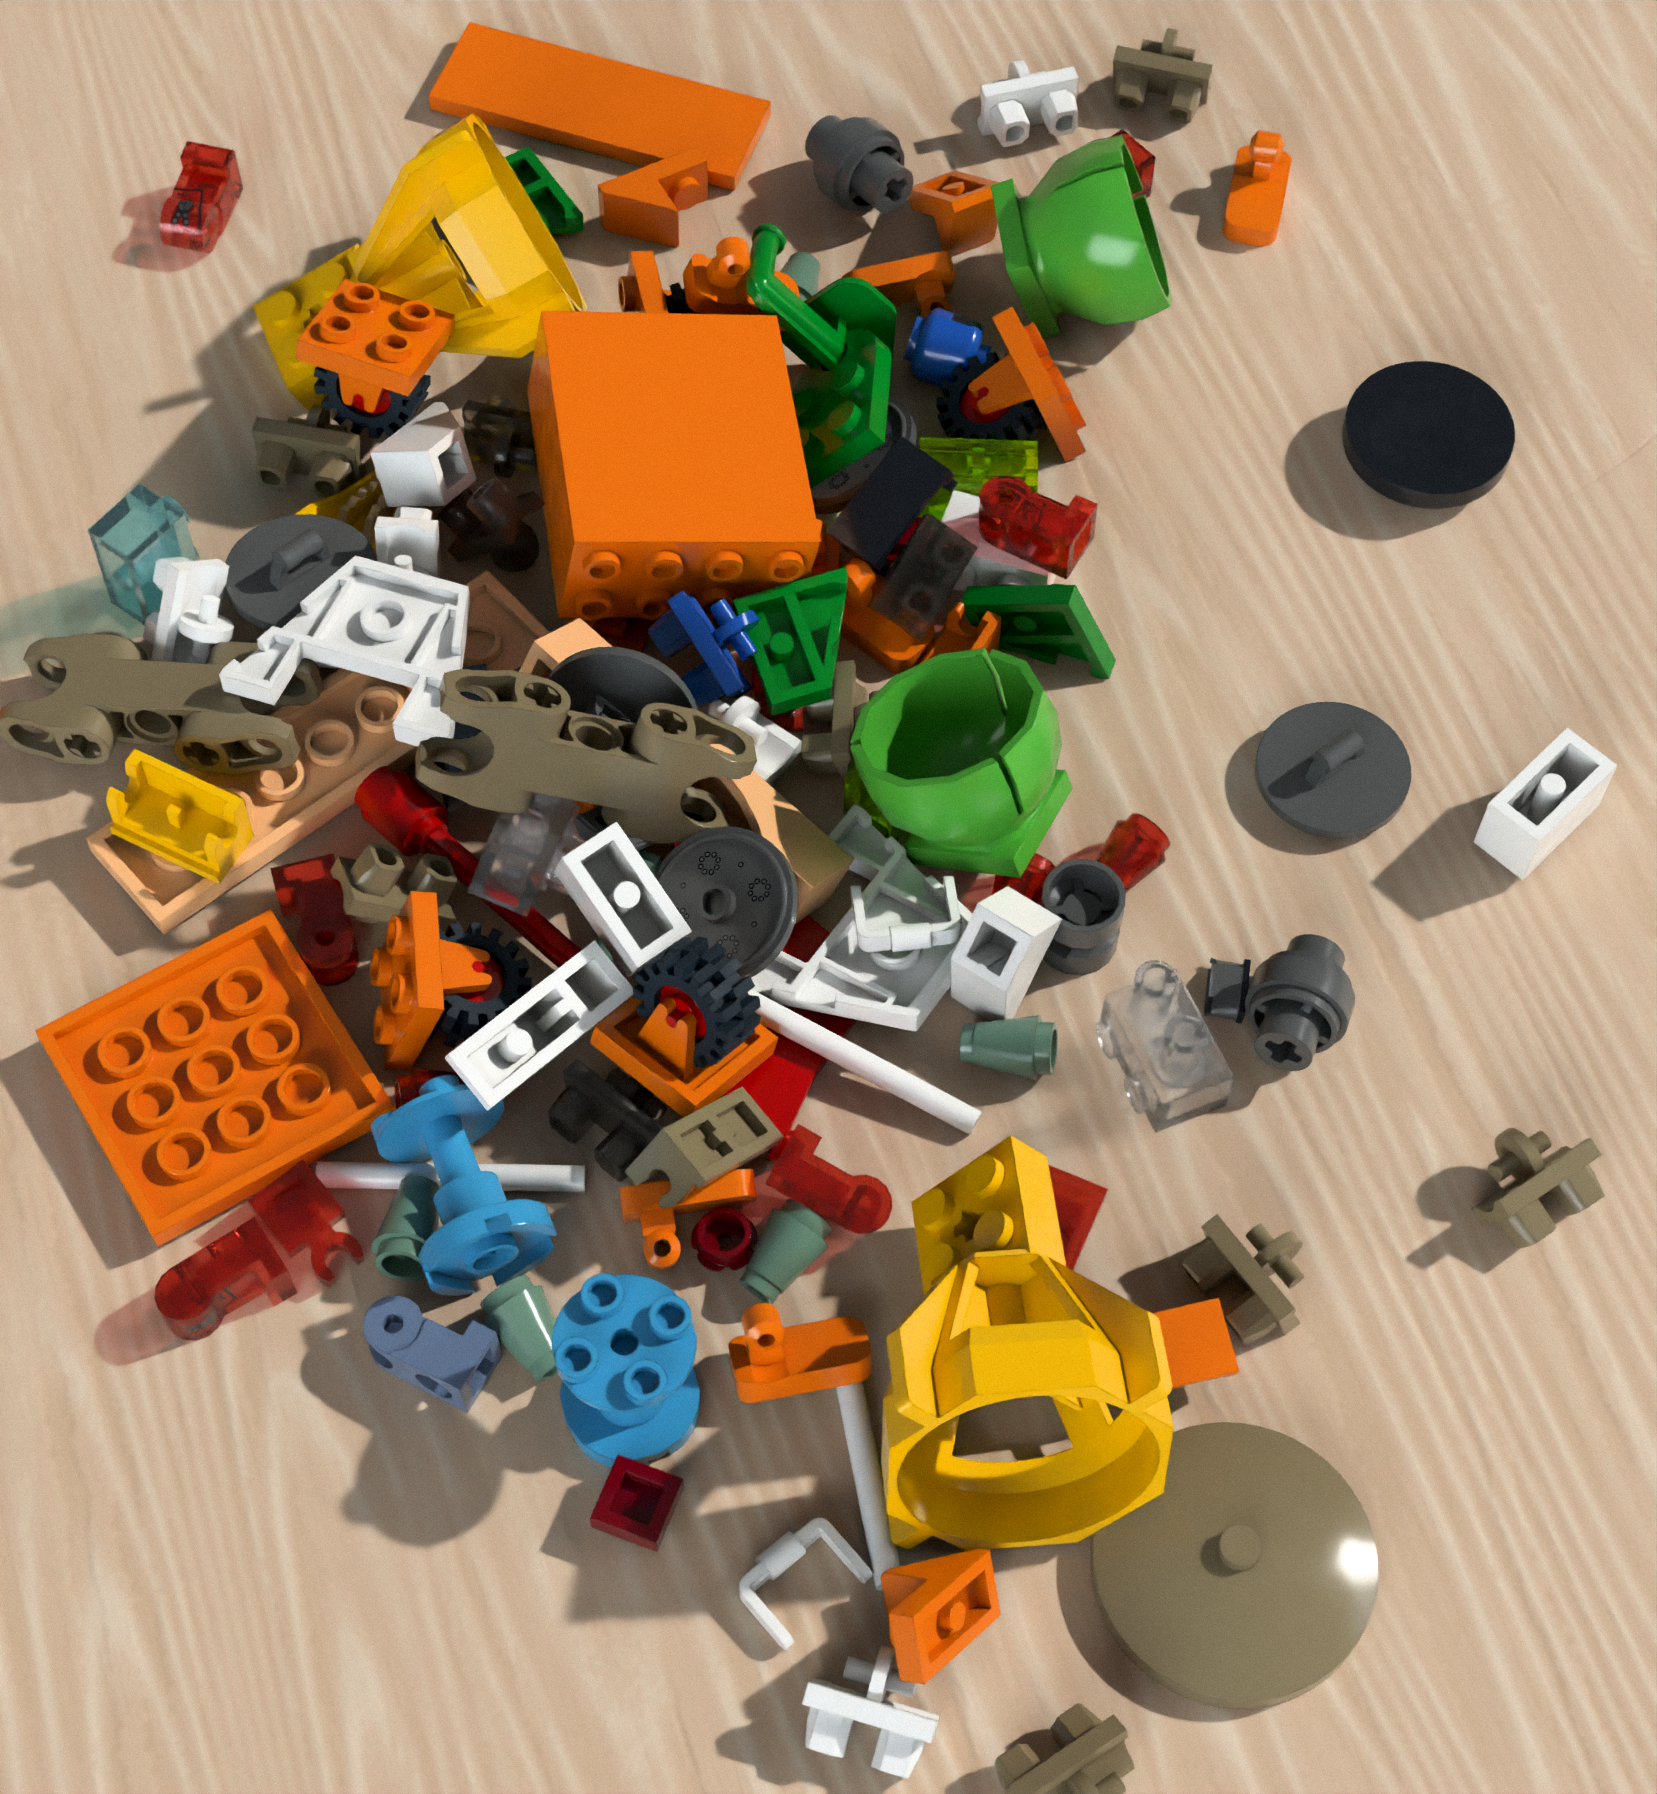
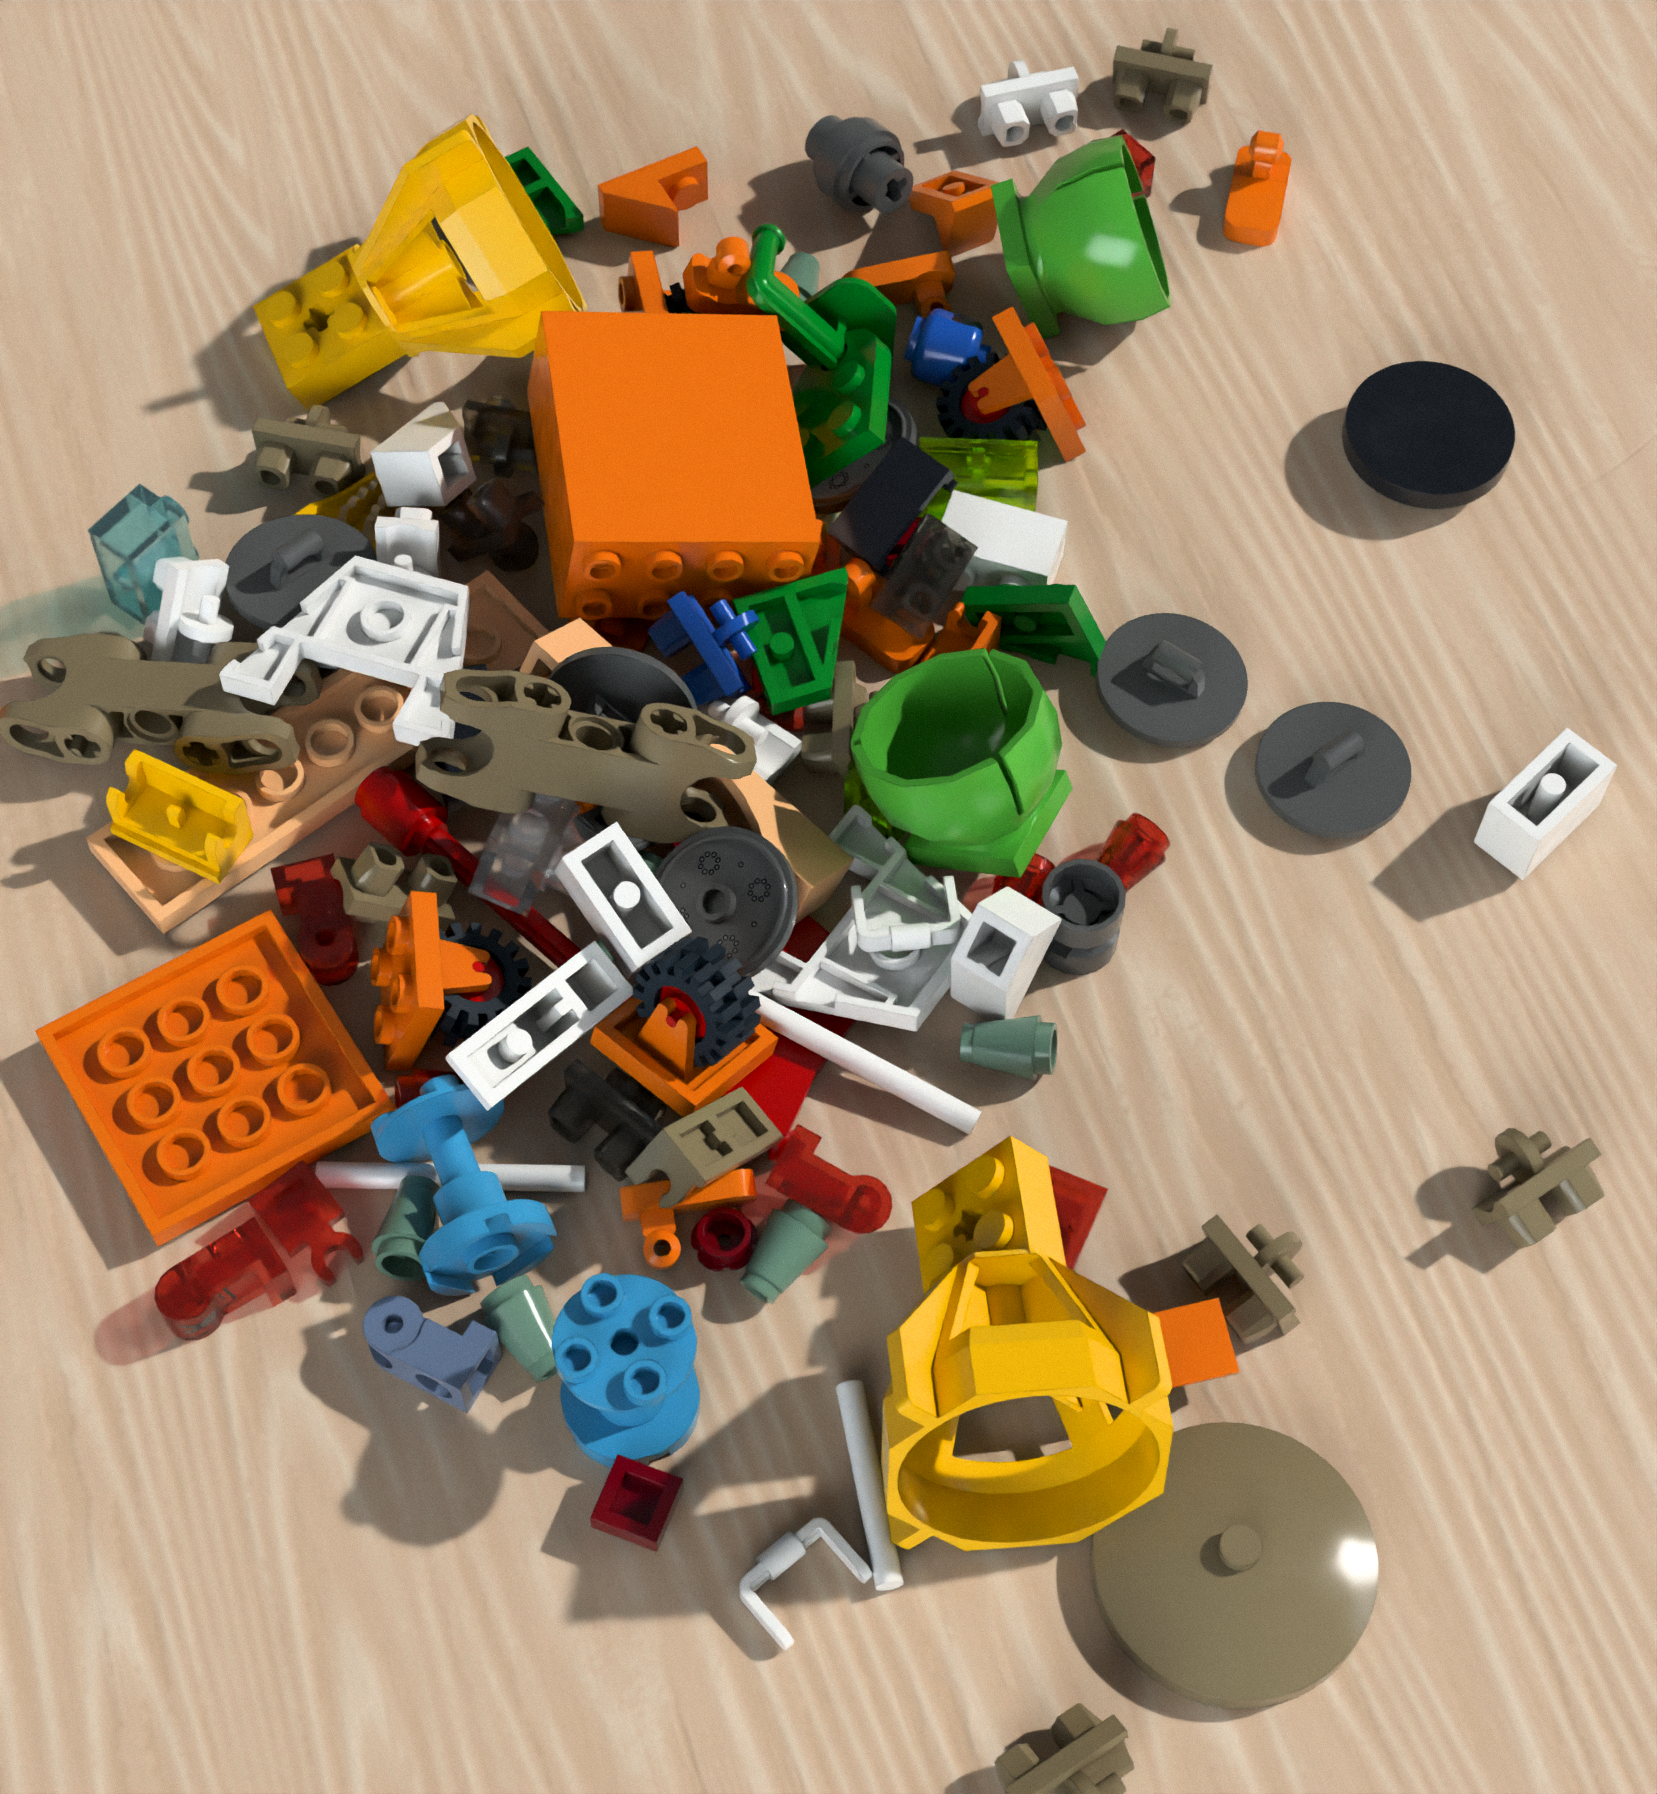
clear red leg [160,141,243,254] -> none
orange plate [296,279,455,438] -> none
orange tile [428,22,771,191] -> none
orange piece [728,1303,873,1403] -> none
white hips [802,1643,940,1778] -> none
orange slope [881,1548,1001,1685] -> none
clear red leg [978,475,1097,580] -> none
clear brick [1096,960,1234,1133] -> none
dark grey piece [1204,958,1251,1023] -> none
dark grey piece [1245,934,1355,1071] -> none
none -> dark grey shield [1095,613,1248,748]

